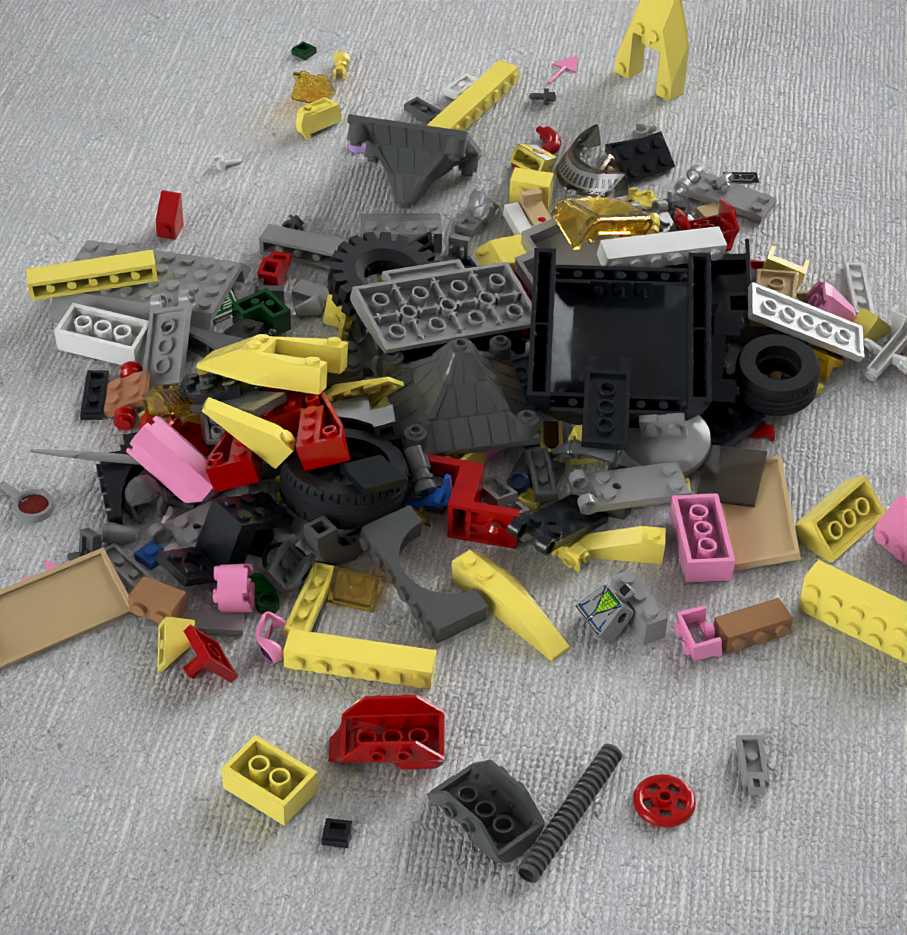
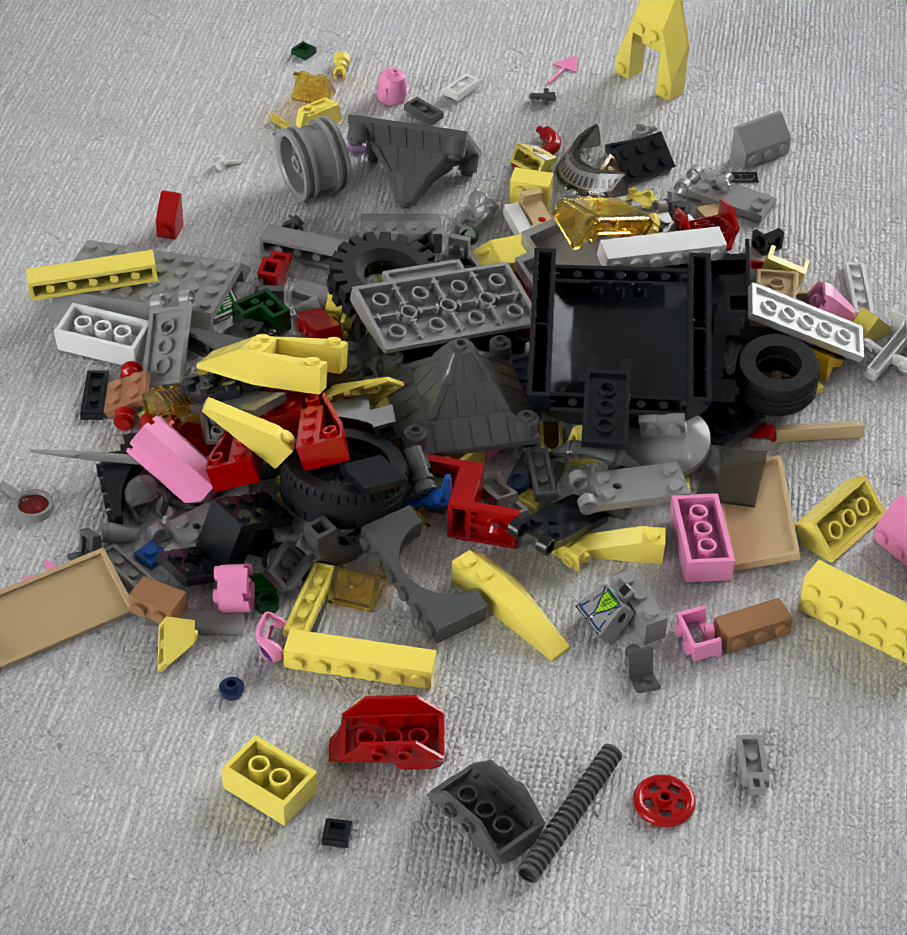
red tile [183,624,238,683] -> none
light yellow brick [427,60,519,131] -> none
none -> dark blue plate [219,677,245,701]
none -> light yellow piece [267,113,293,129]
none -> light grey wheel [275,116,352,202]
none -> red brick [295,307,343,341]
none -> bright pink helmet [376,68,407,106]
none -> tile [458,225,479,246]
none -> dark grey bracket [625,644,661,693]
none -> light grey slope [730,111,791,170]
none -> black bracket [751,228,784,256]
none -> tan slope [773,420,865,443]

